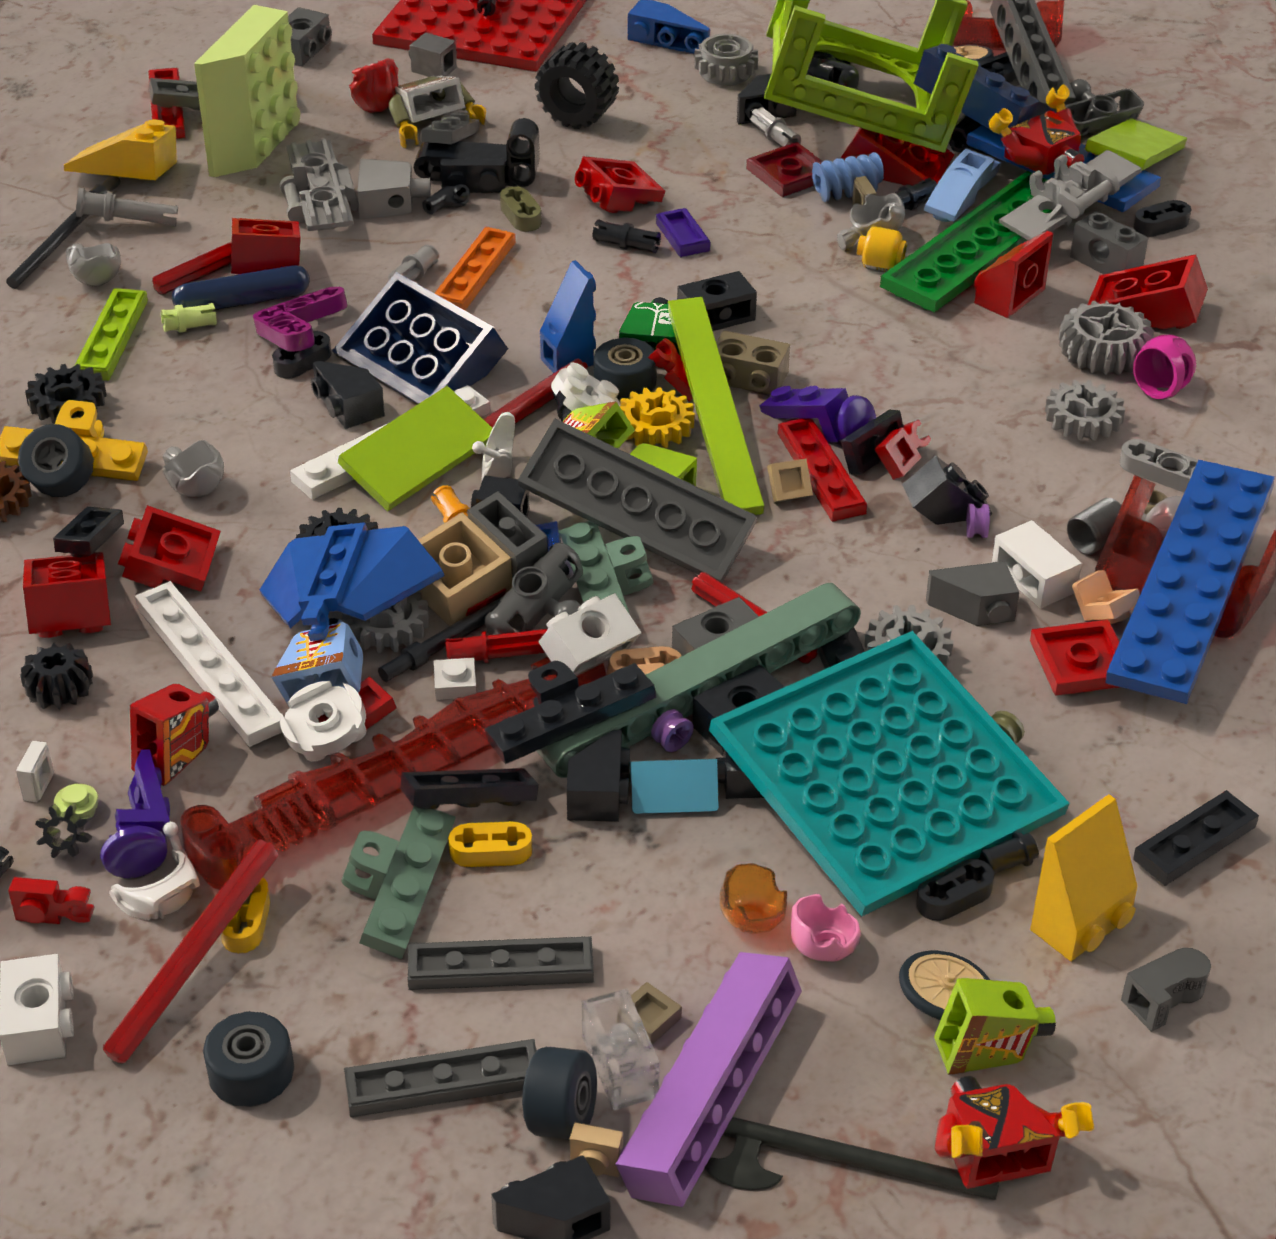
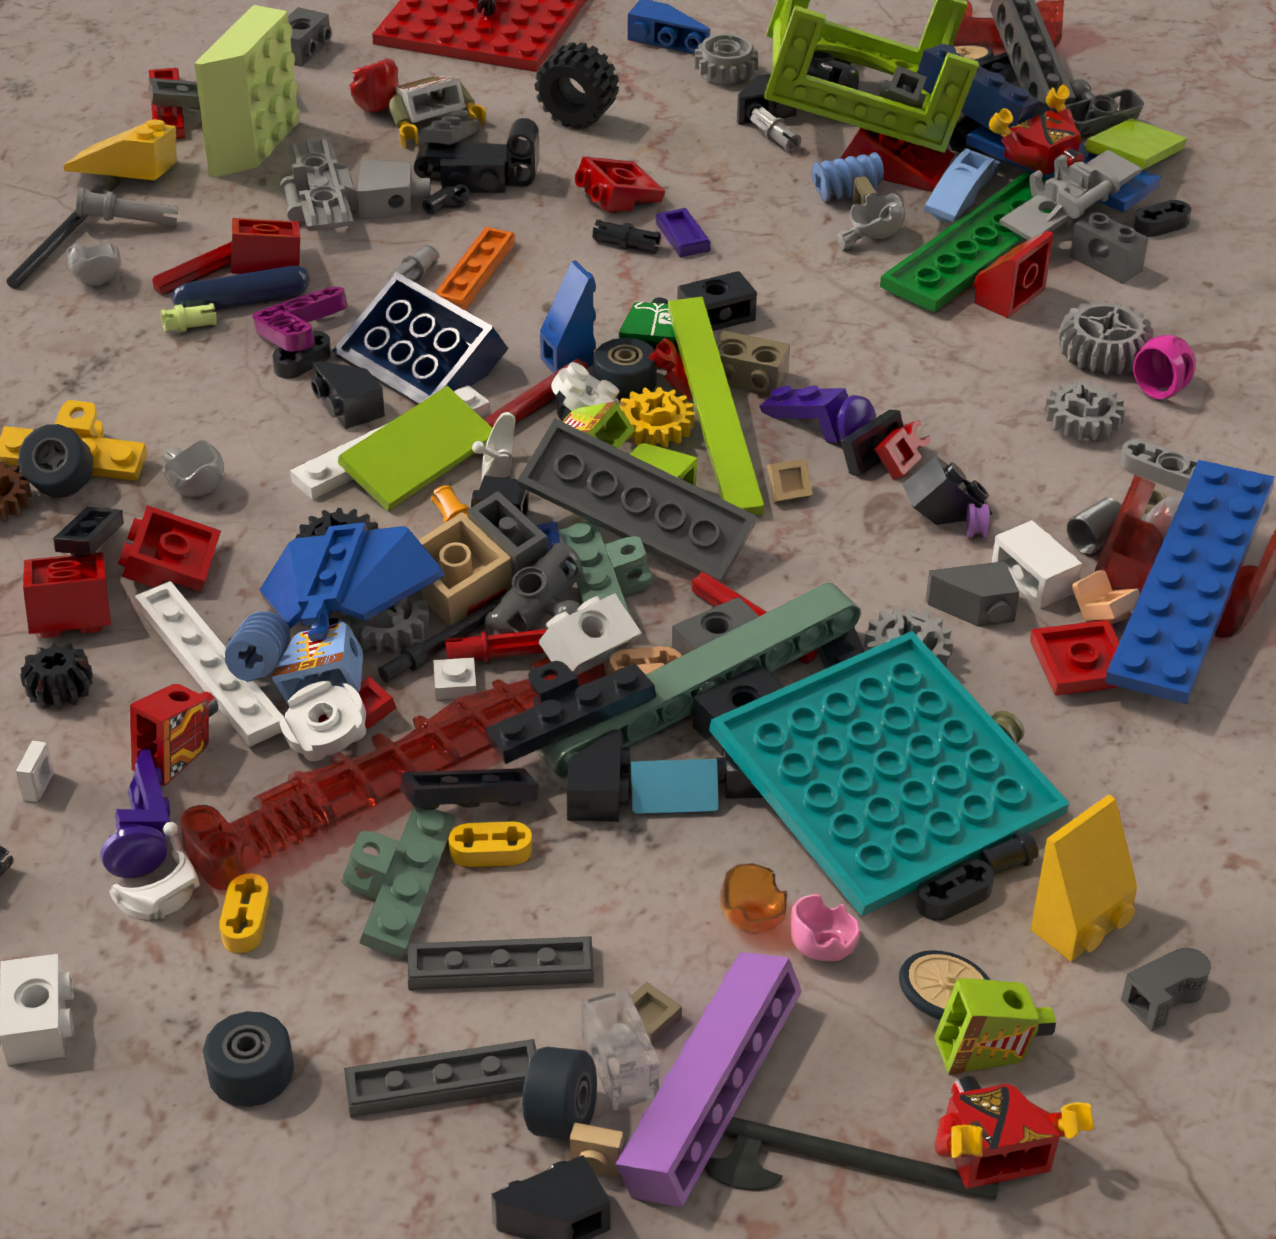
red plate [8,877,94,924] -> none
black gear [25,364,107,424] -> none
black gear [35,803,92,858] -> none
yellowish green plate [54,784,99,818] -> none
lime tile [74,288,148,381] -> none
red axle [103,840,278,1064] -> none
flat silver brick [409,33,457,77] -> none
olive beam [500,186,542,232] -> none
medium lavender bush [651,709,693,752] -> none
dark red tile [746,142,823,197] -> none
red tile [777,418,867,522] -> none
yellow head [857,226,907,272] -> none
black pin [895,178,937,210] -> none
red slope [1087,254,1208,329] -> none
black plate [1133,790,1259,886] -> none
none -> medium blue piece [225,611,291,682]
none -> dark grey brick [879,66,927,109]

